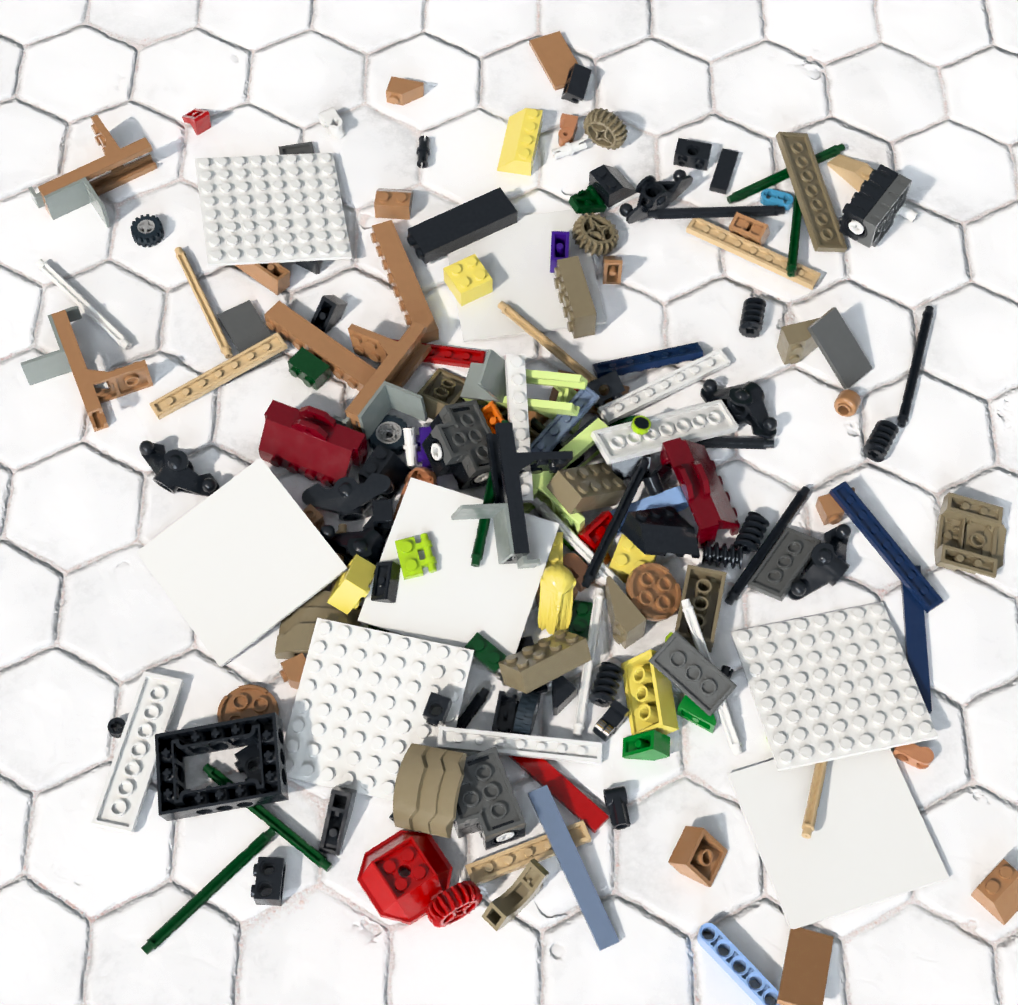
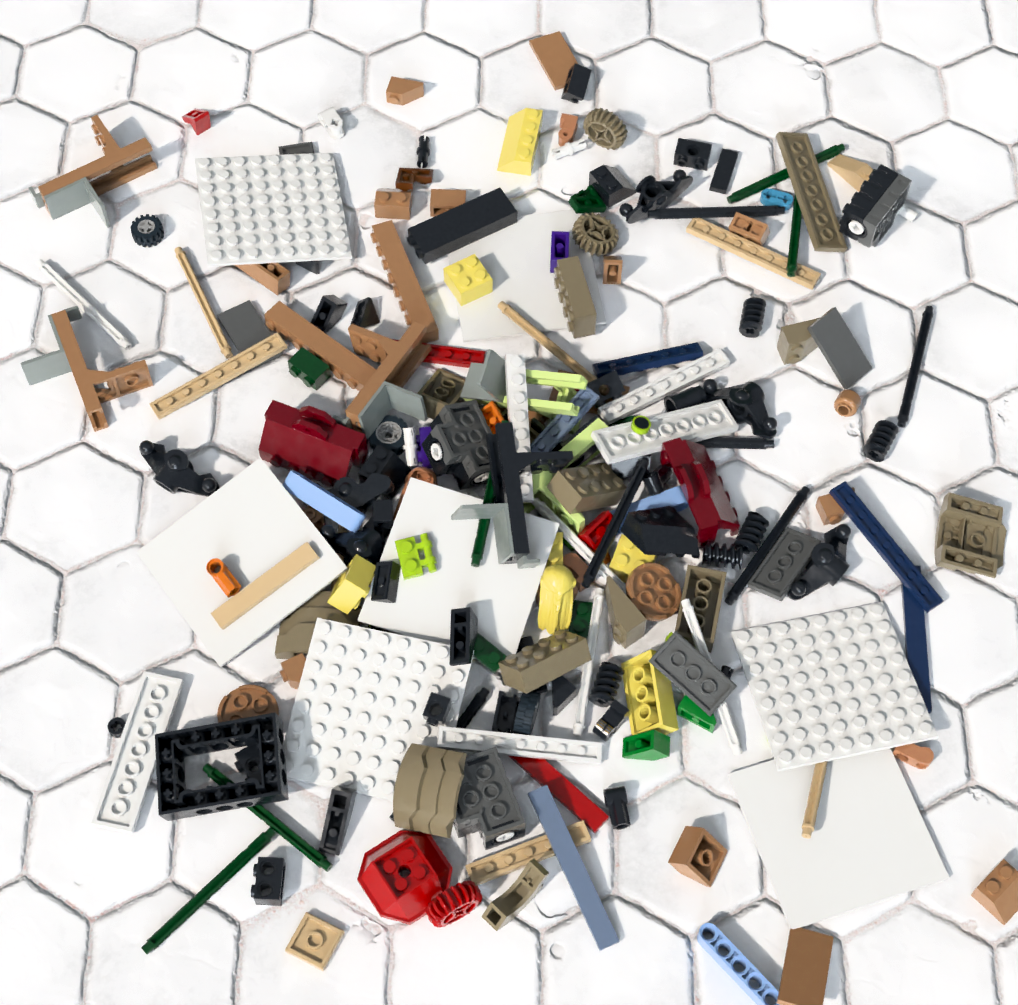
none -> orange piece [206,558,242,598]
none -> tan tile [211,542,319,630]
none -> light blue beam [282,470,366,533]
none -> tan tile [285,912,345,971]
none -> black slope [350,297,380,328]
none -> reddish brown plate [395,168,434,191]
none -> medium nougat brick [430,189,466,217]
none -> black slope [449,607,478,666]
none -> black plant [664,385,707,412]

